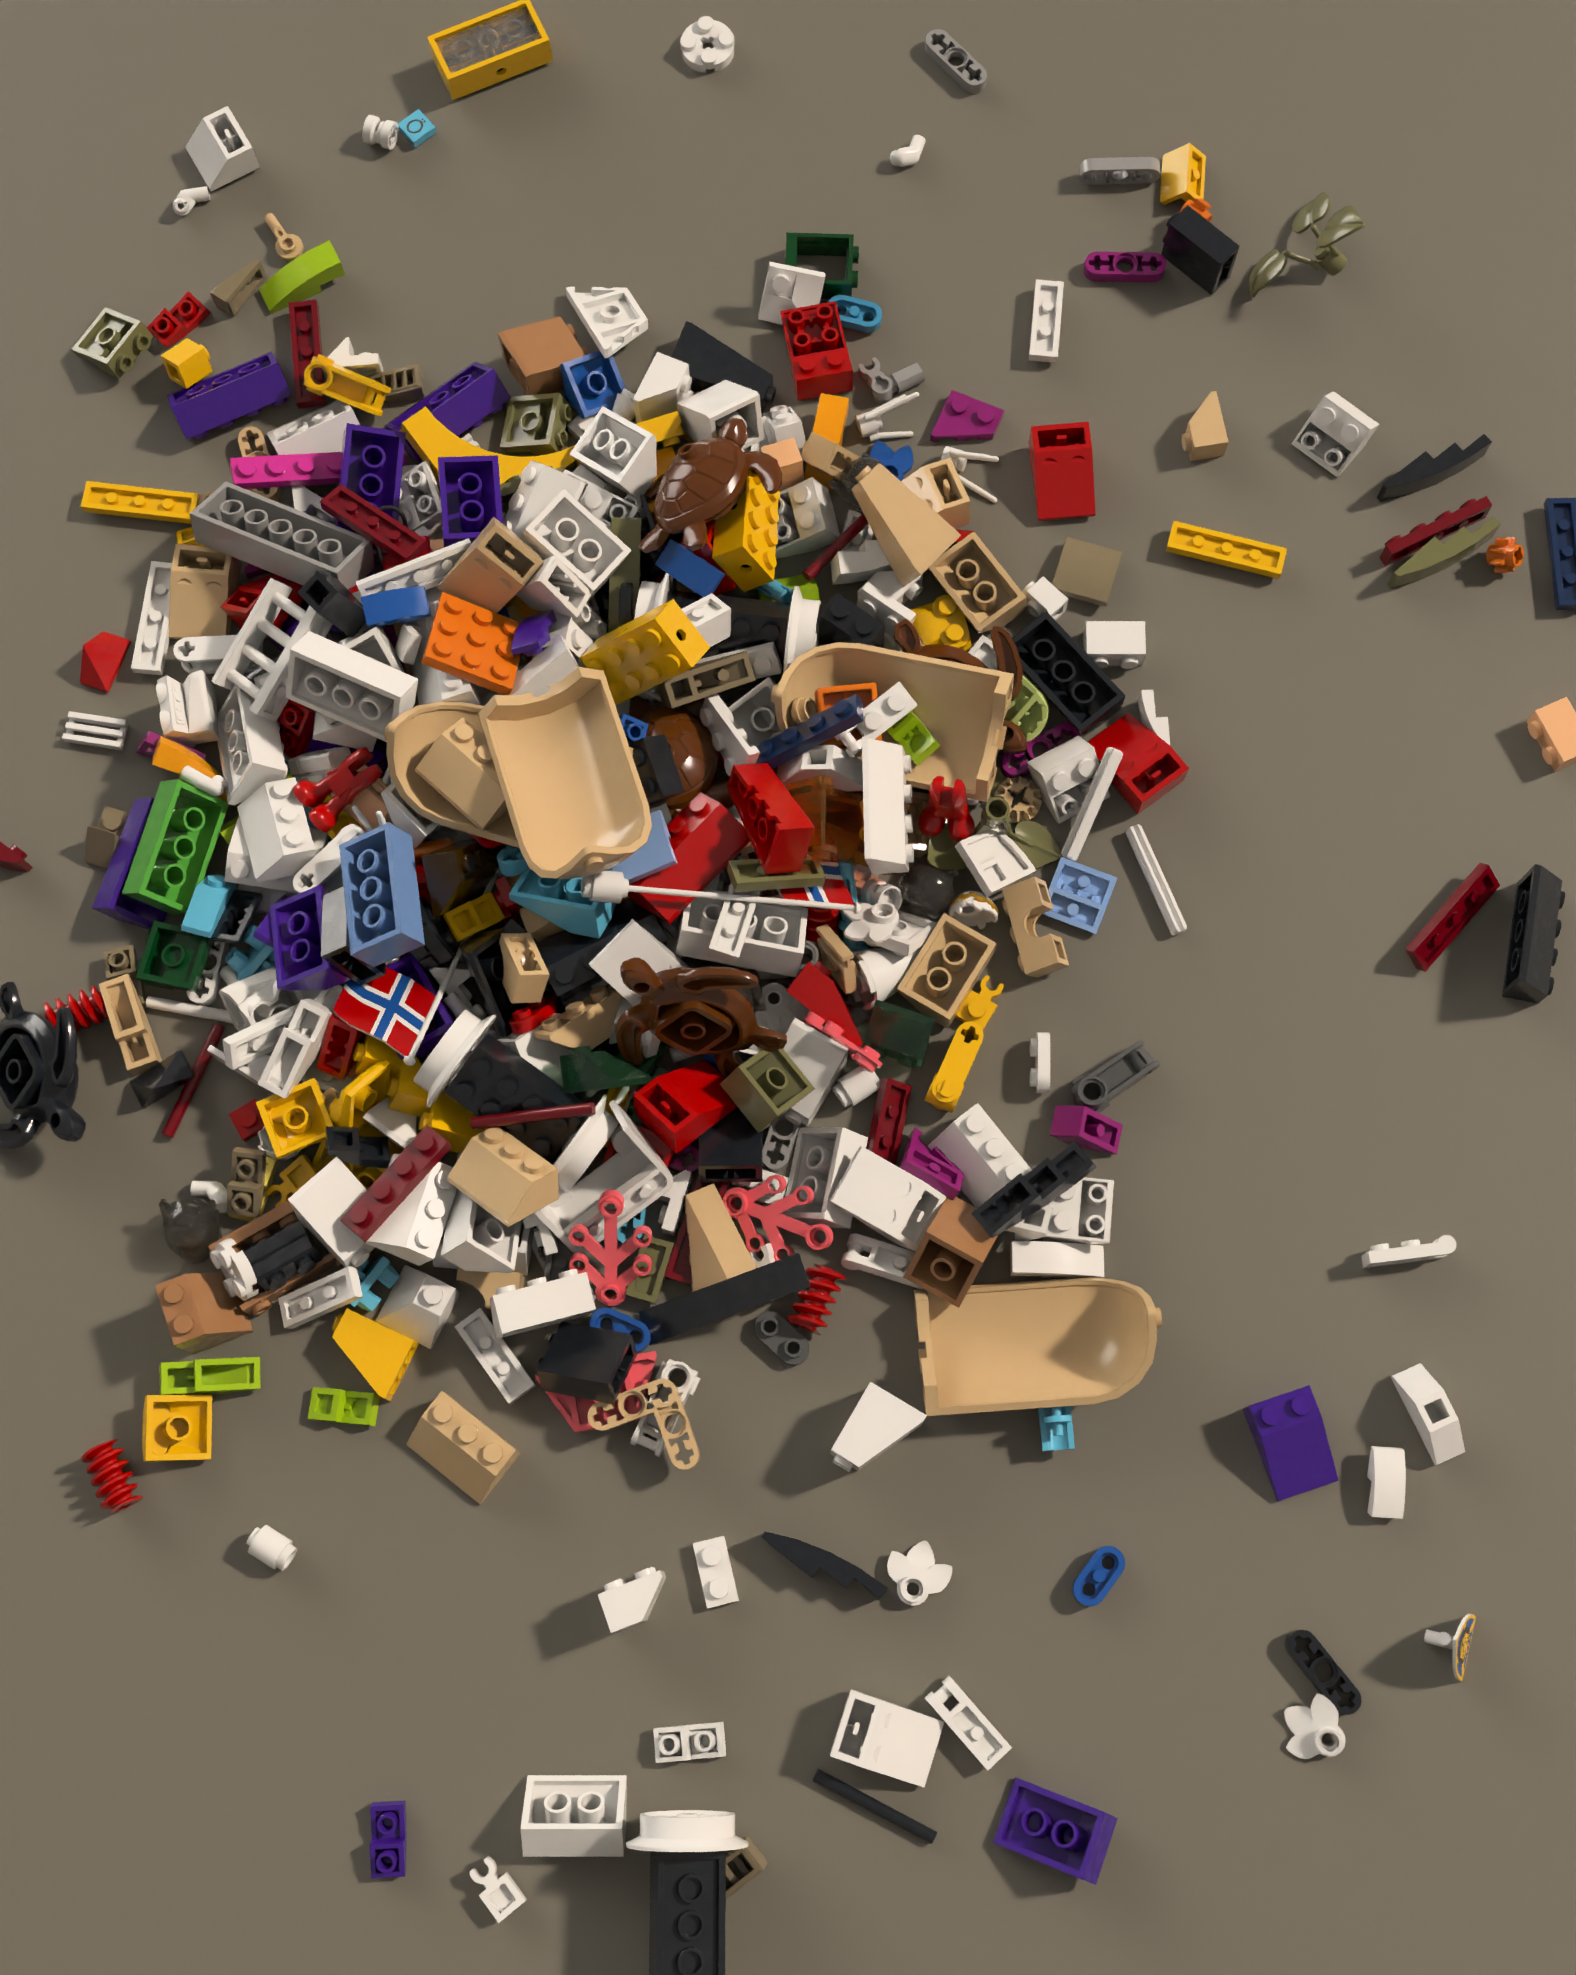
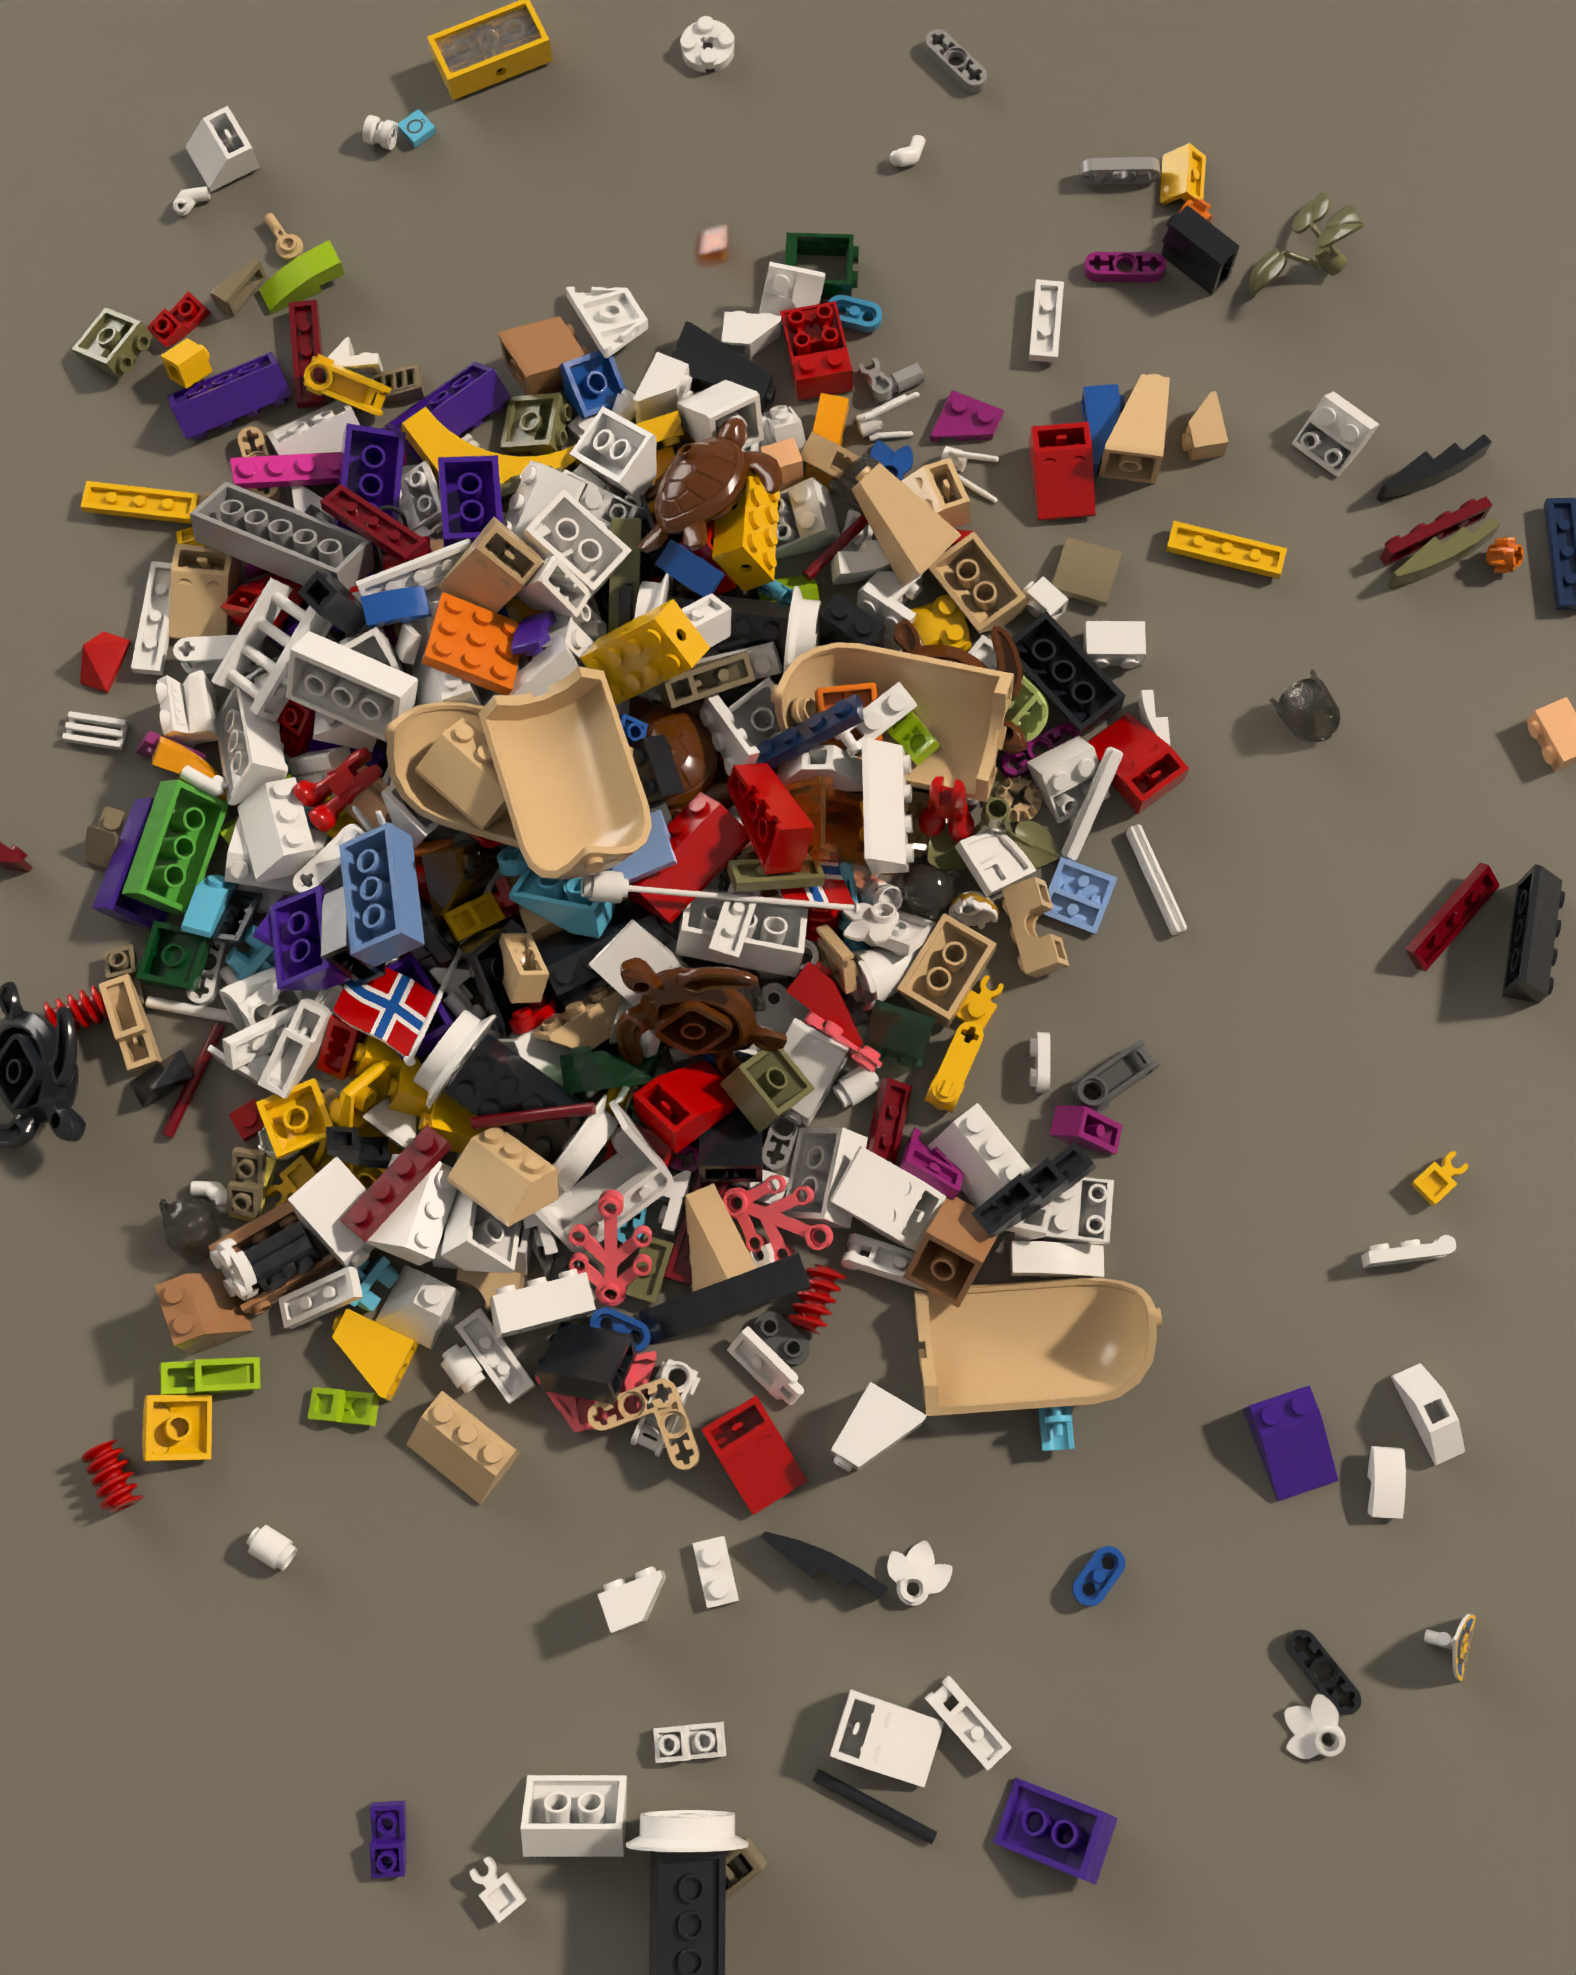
none -> white brick [440,1344,486,1393]
none -> clear orange slope [700,225,730,260]
none -> red slope [701,1395,807,1515]
none -> white slope [722,311,782,359]
none -> white hinge [727,1326,804,1405]
none -> blue slope [1081,384,1125,477]
none -> tan slope [1098,374,1170,484]
none -> clear smoke helmet [1269,669,1340,742]
none -> yellow plate [1411,1151,1469,1207]

